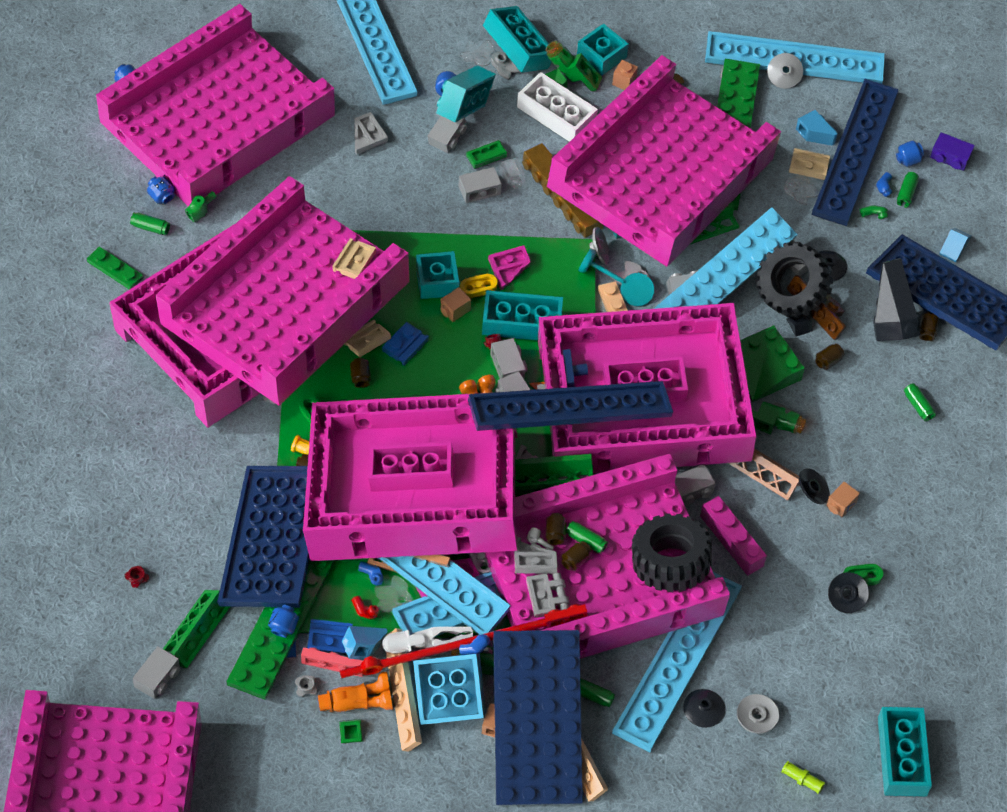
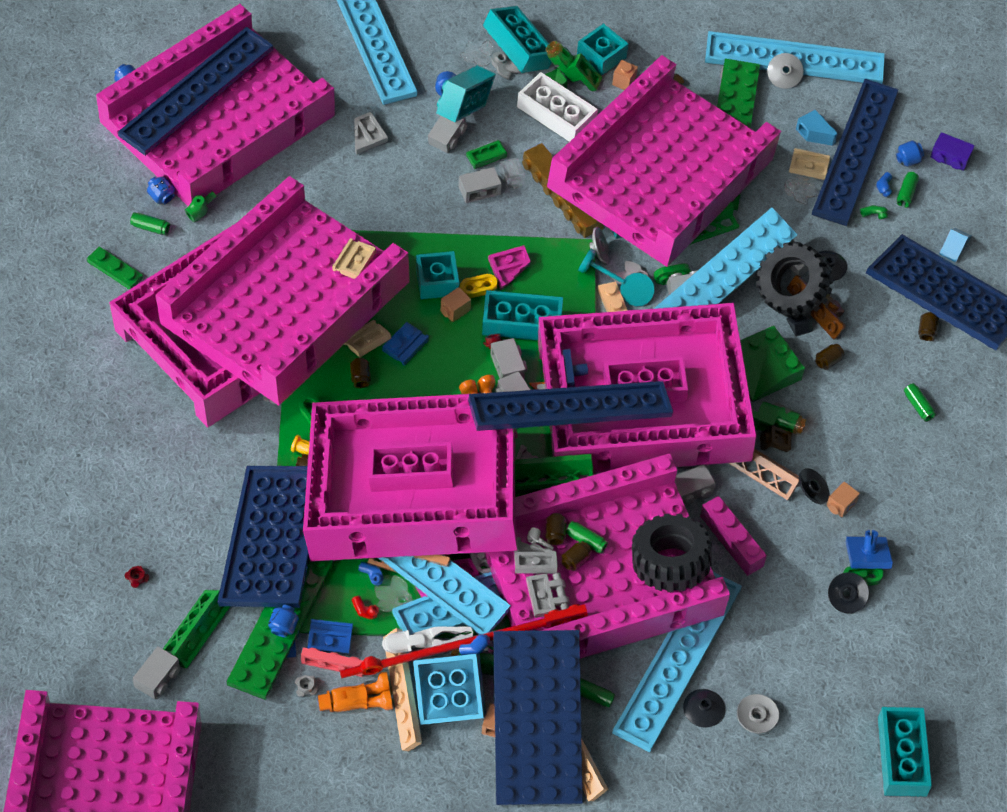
green slope [339,719,363,744] -> none
dark azure slope [342,626,388,660] -> none
lime pin [781,761,825,794] -> none
black wedge [873,258,920,341] -> none
none -> dark blue plate [118,27,273,156]
none -> green plate [653,263,691,285]
none -> dark brown bracket [760,425,792,452]
none -> blue tile [846,530,893,569]

